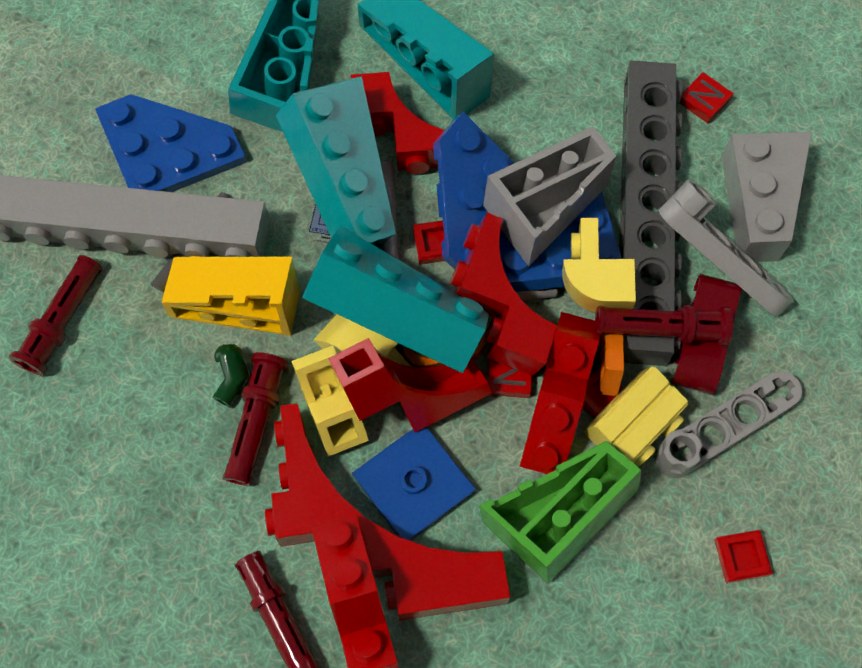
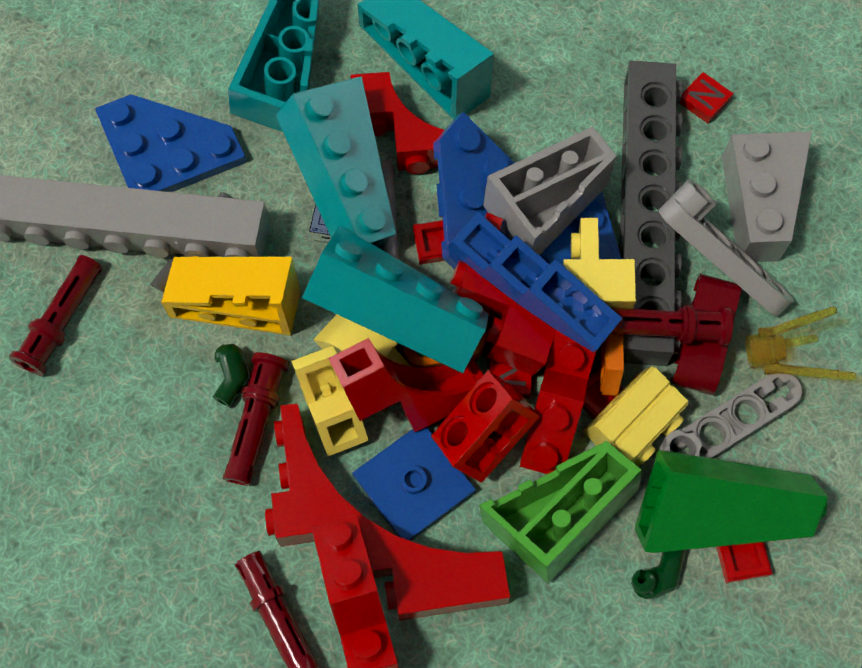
none -> red brick [431,370,540,483]
none -> blue slope [447,212,622,352]
none -> dark green arm [631,550,687,599]
none -> green slope [635,450,828,553]
none -> clear yellow plant [745,306,857,381]

